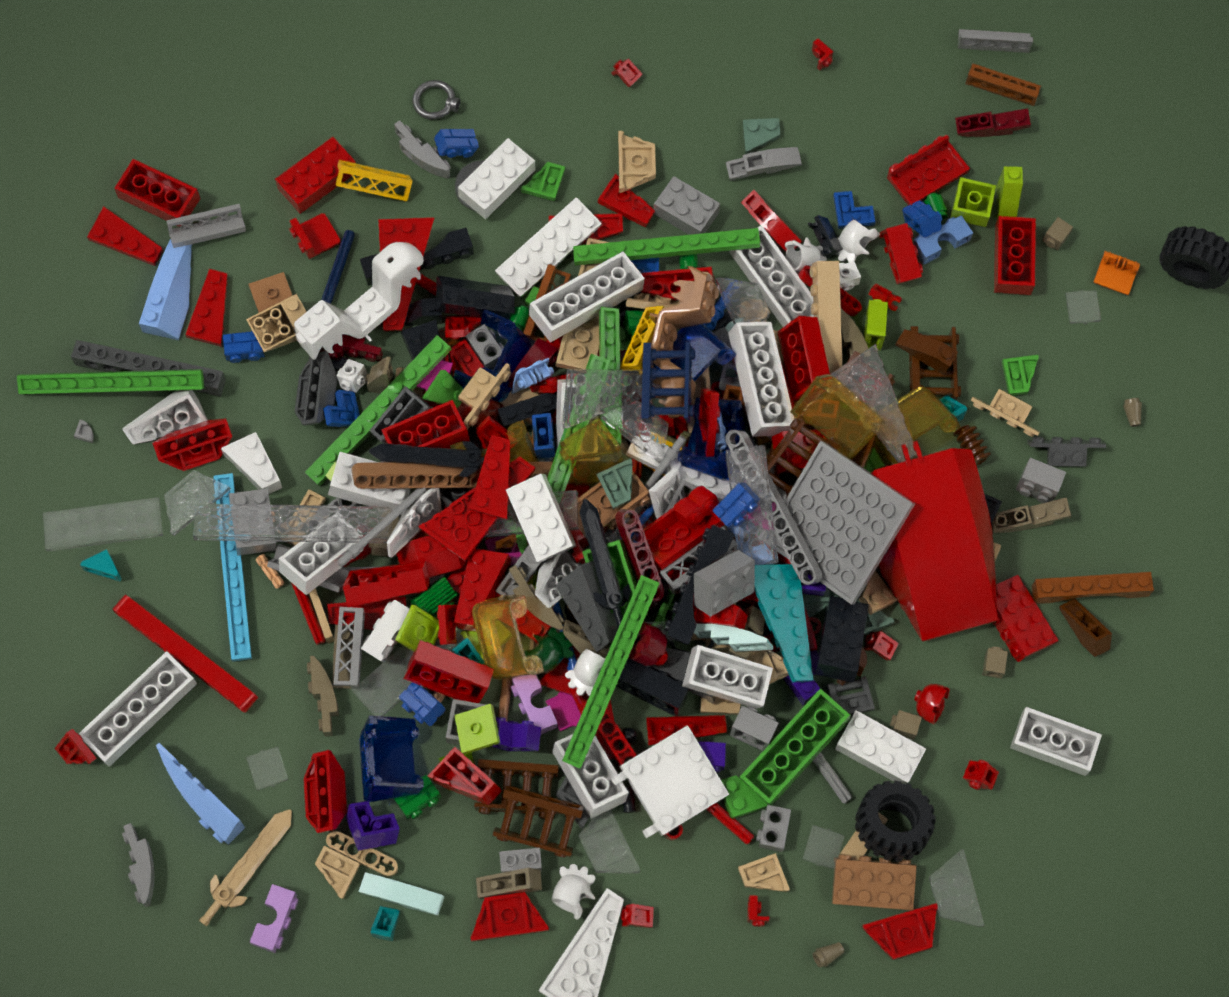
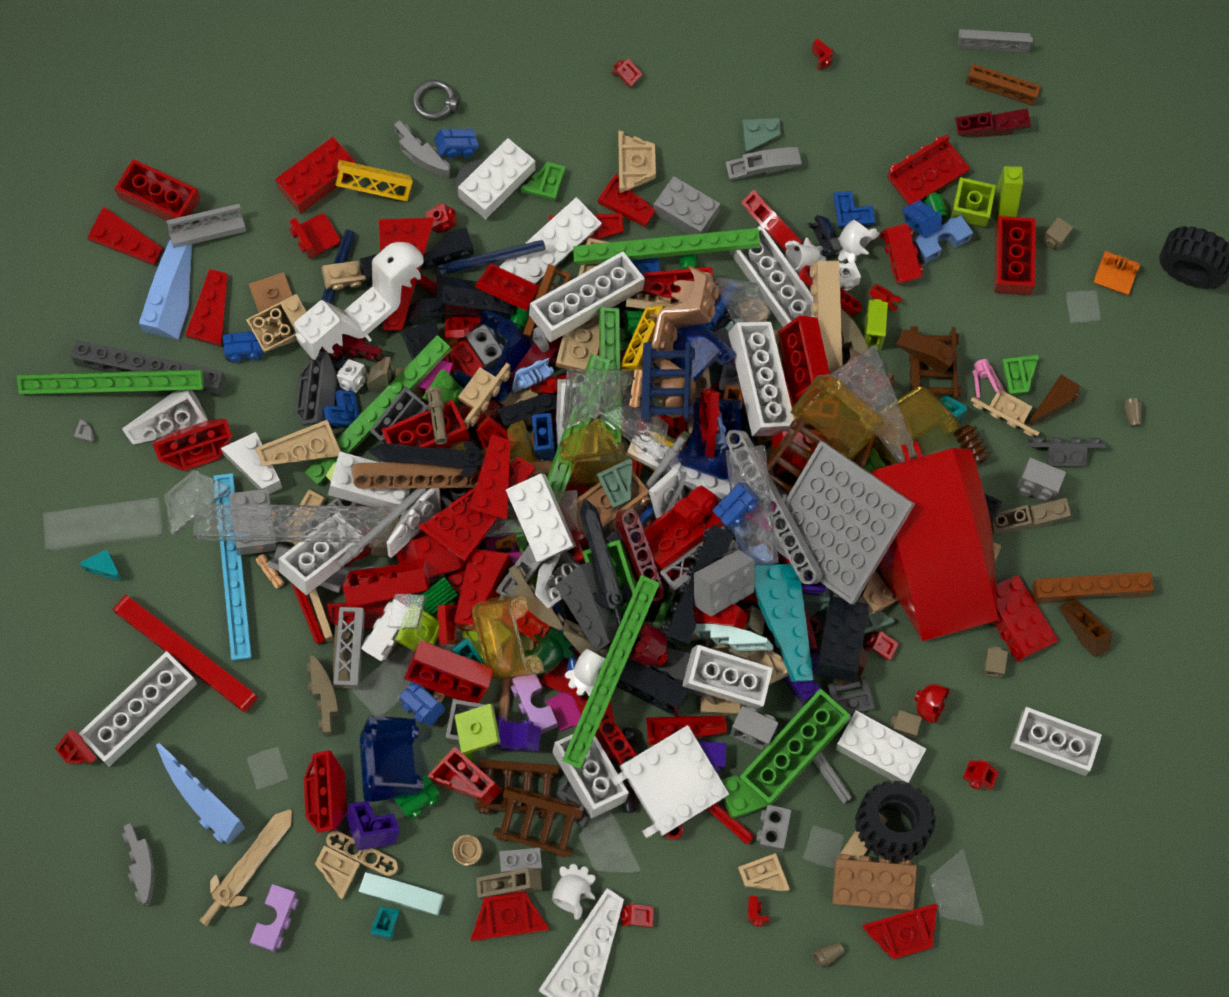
none -> tan wing [255,420,341,467]
none -> tan bracket [321,261,366,290]
none -> clear piece [387,593,425,630]
none -> red brick [425,203,457,234]
none -> dark tan pin [425,387,447,445]
none -> dark blue axle [438,240,546,275]
none -> tan hair [452,834,483,866]
none -> red tile [476,263,540,311]
none -> light grey tile [533,326,549,353]
none -> light nougat axle [629,369,643,408]
none -> bright pink plant [972,359,1006,398]
none -> reddish brown slope [1028,374,1080,426]

